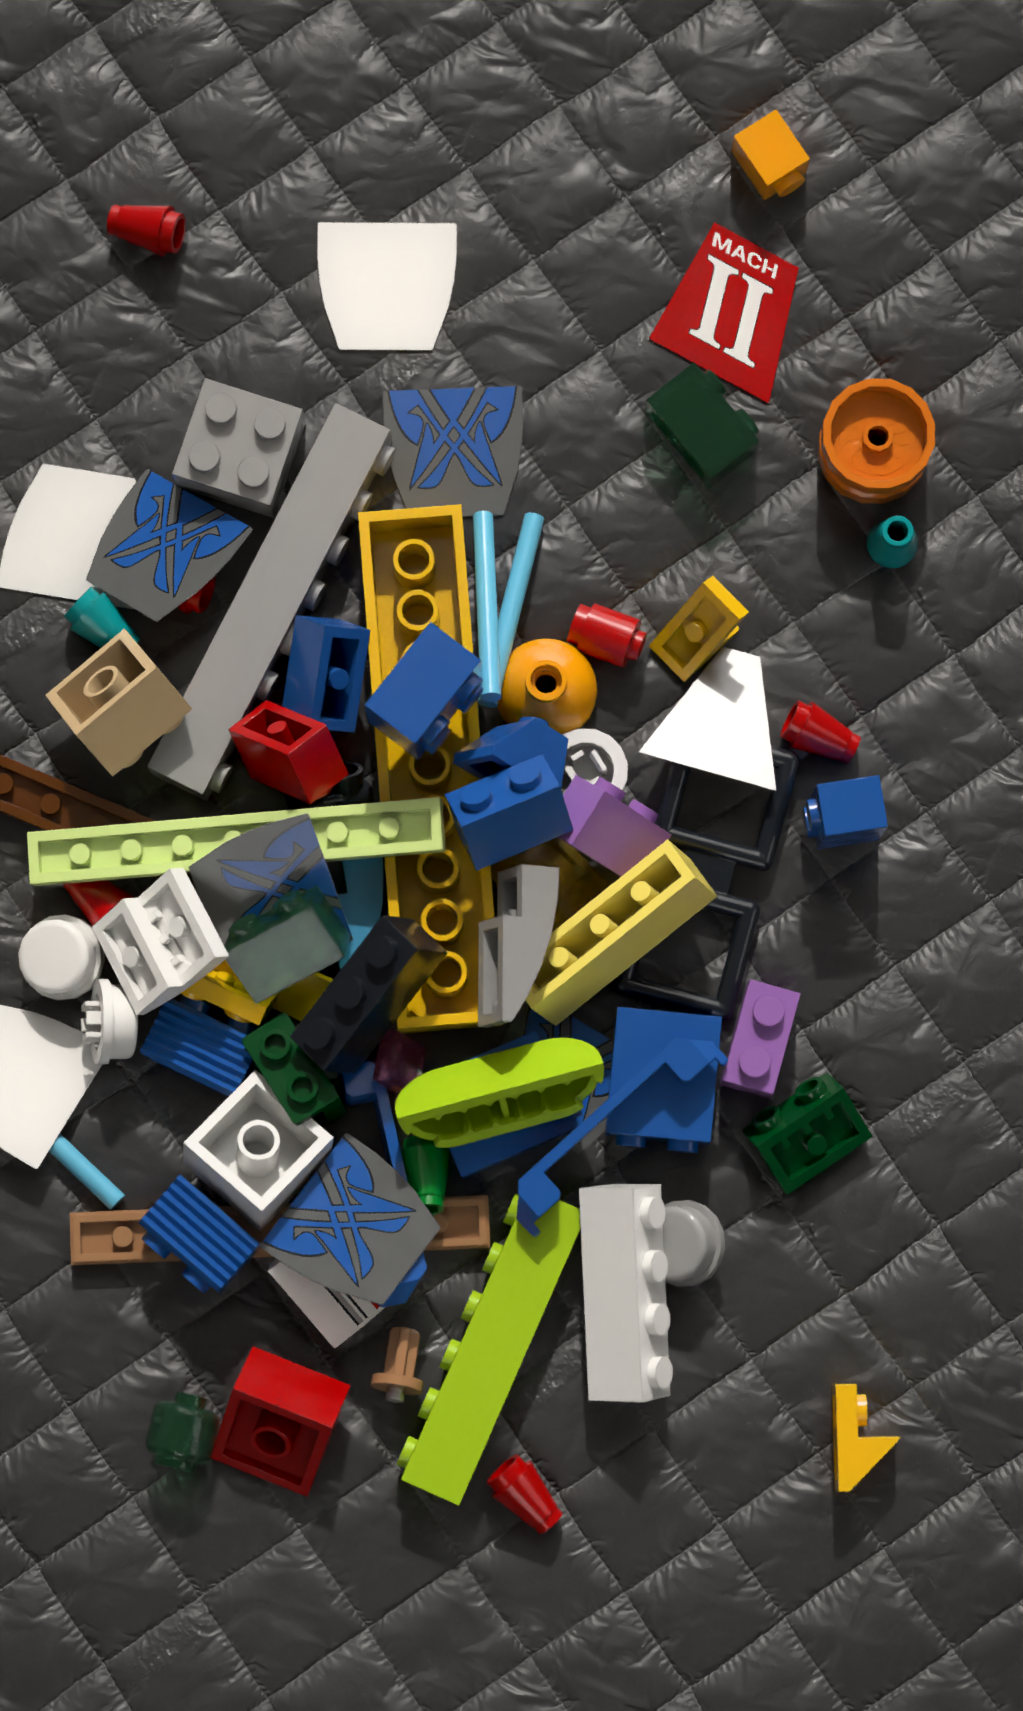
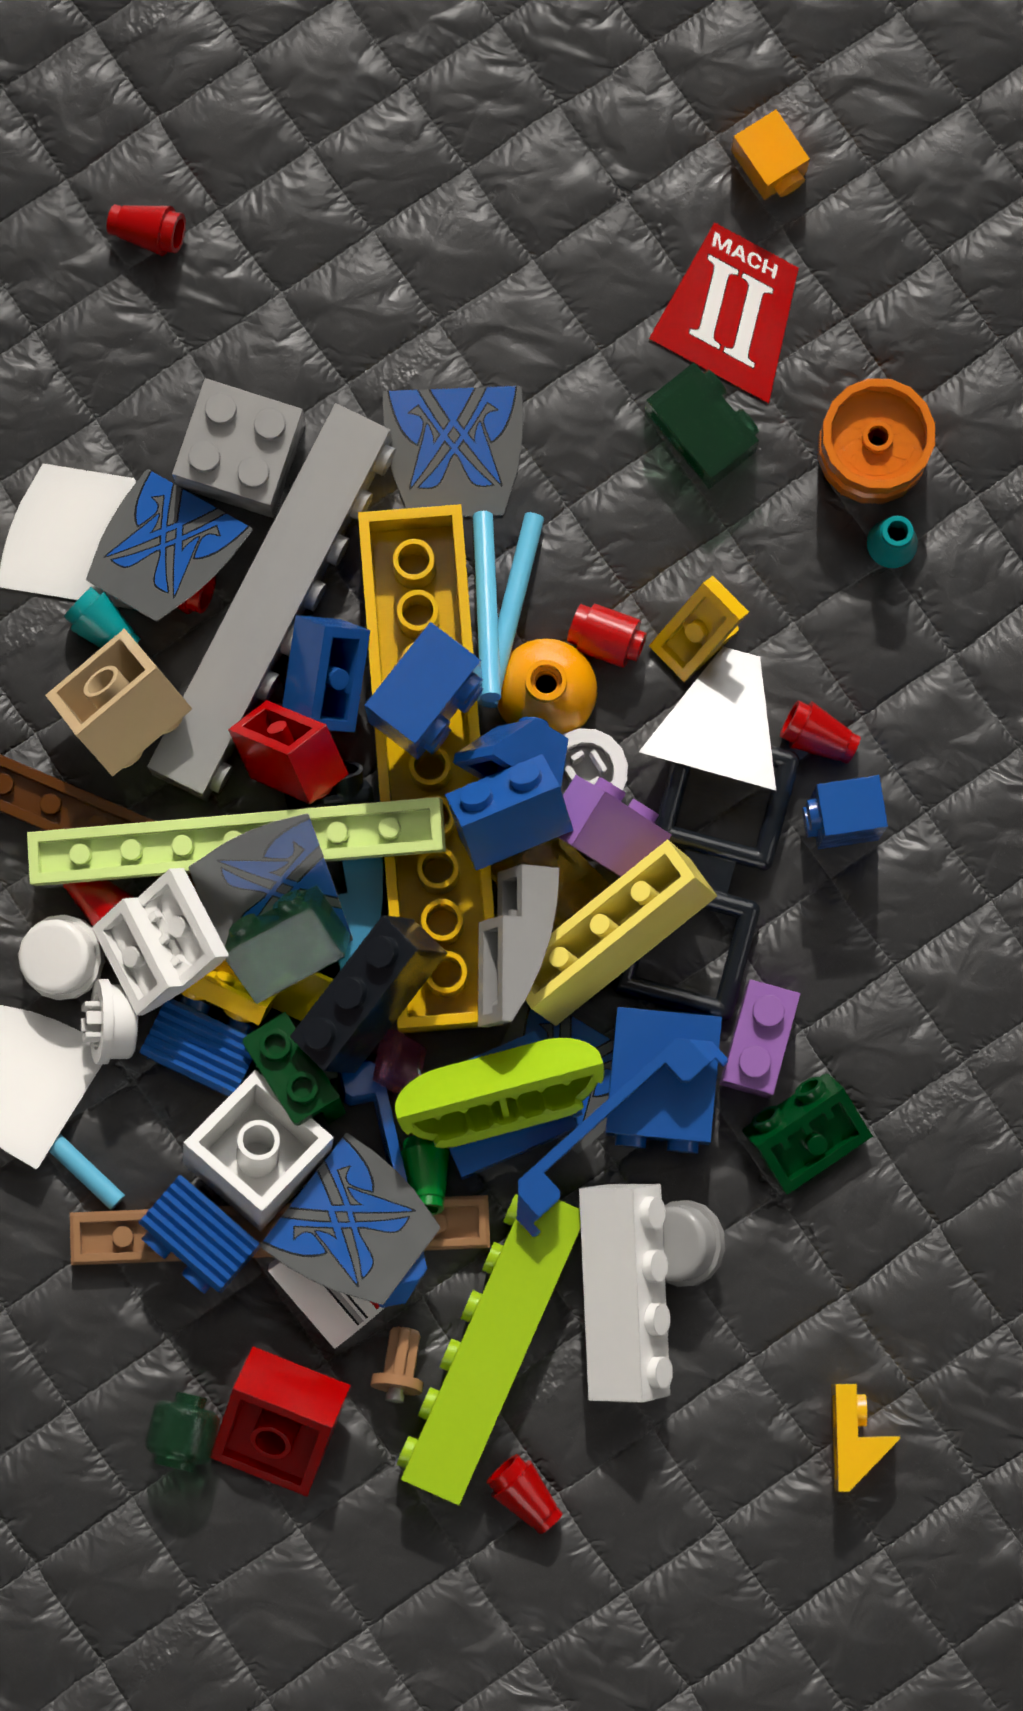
white sticker [317,222,457,350] -> none

